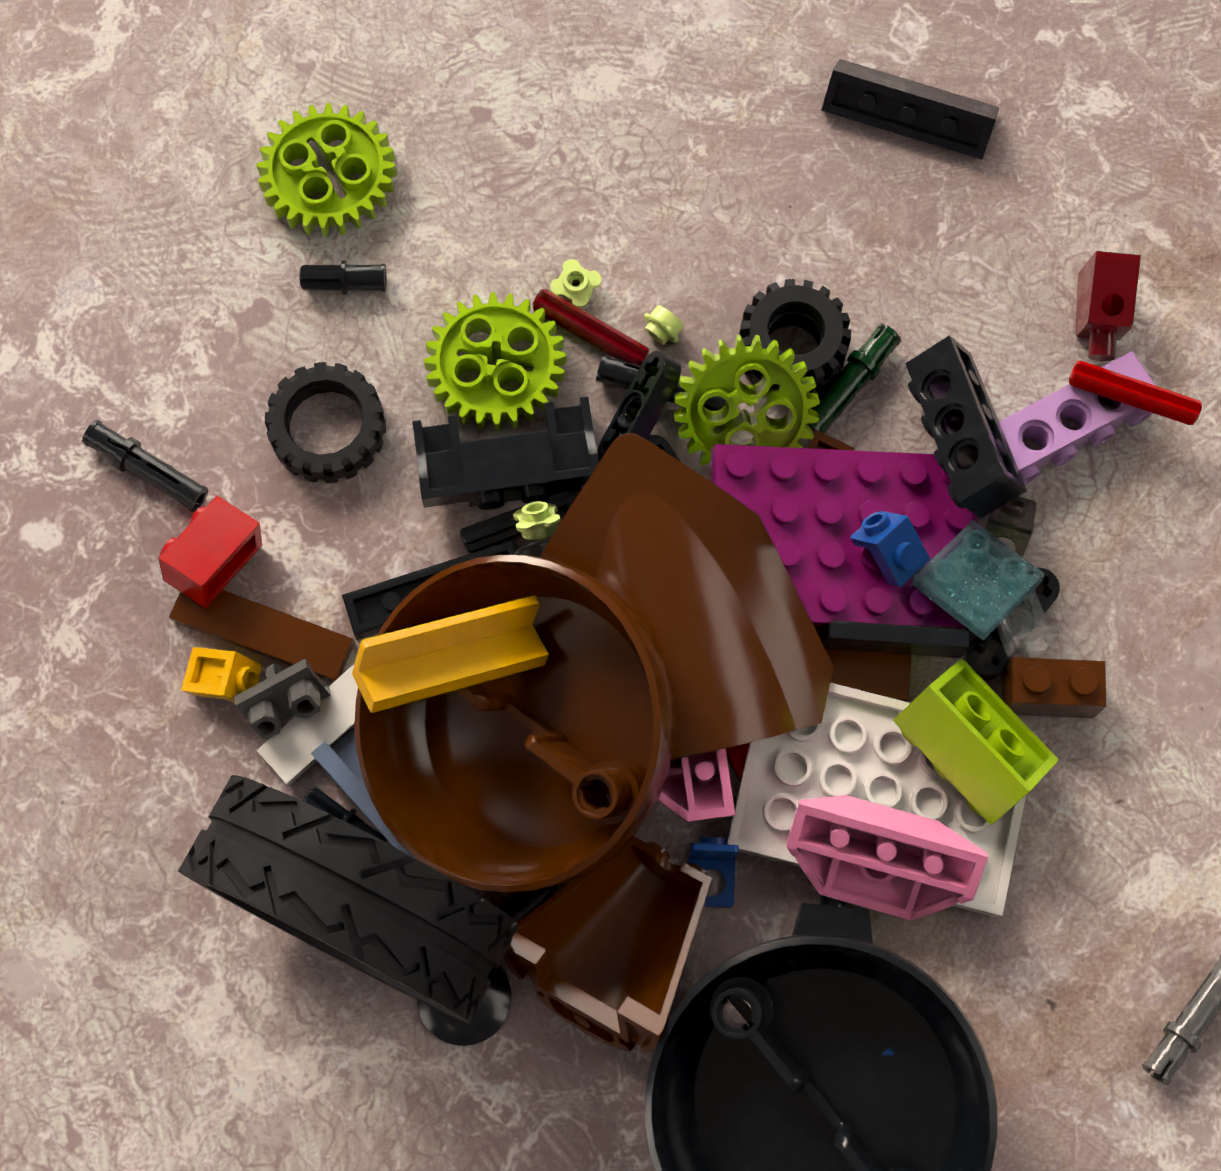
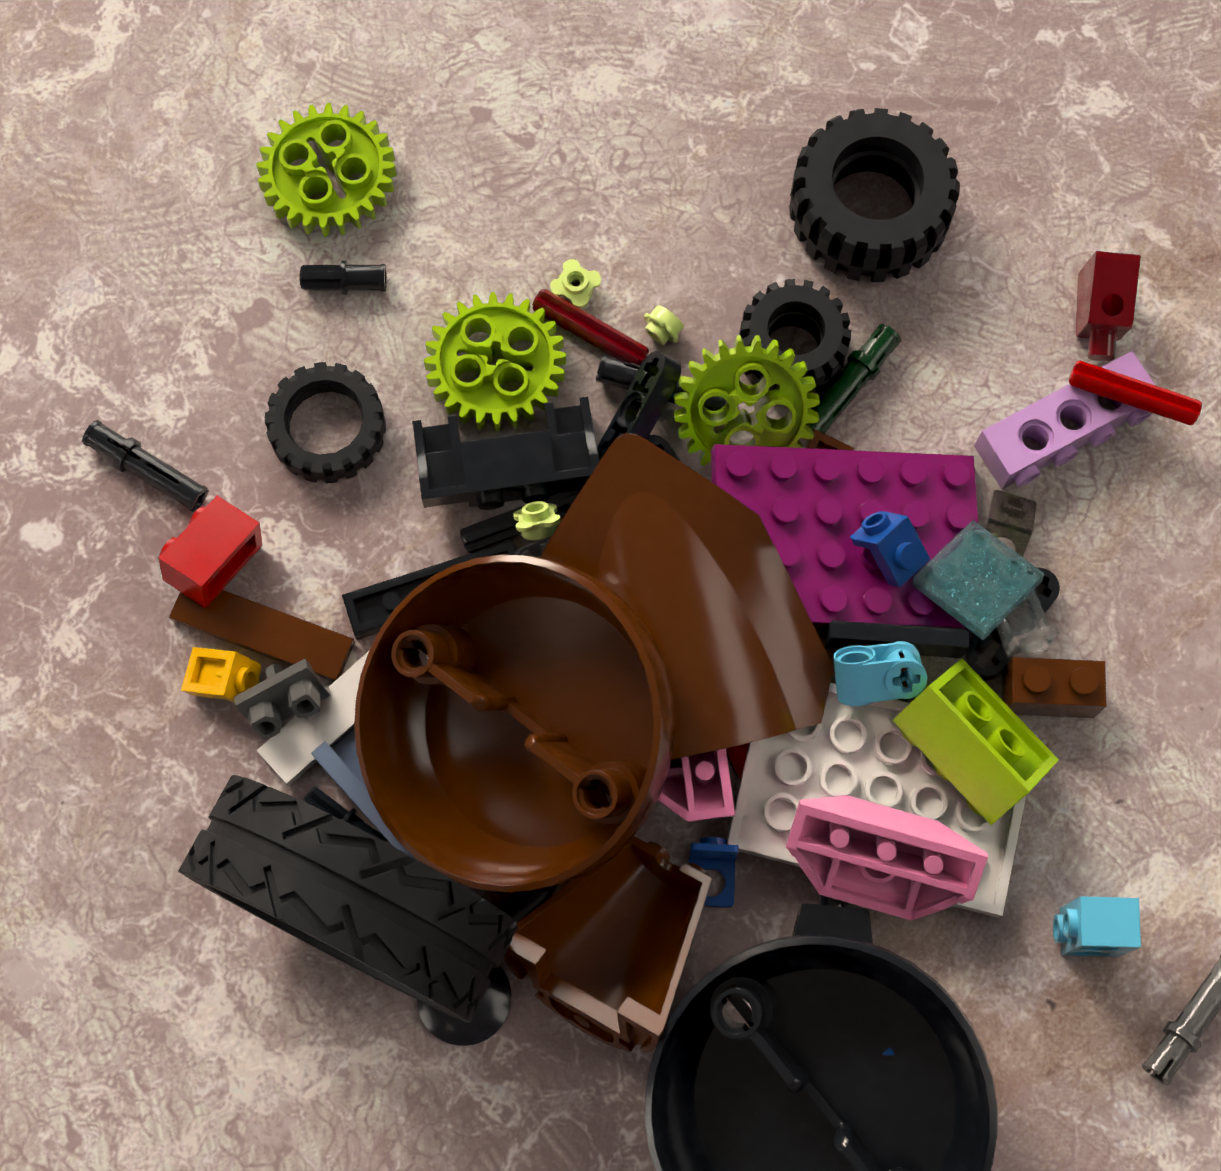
yellow panel [352,596,549,713] -> none
black panel [821,59,999,160] -> none
black brick [905,335,1027,519] -> none
none -> black tyre [789,108,960,282]
none -> medium azure piece [833,641,928,706]
none -> medium azure brick [1053,896,1141,957]

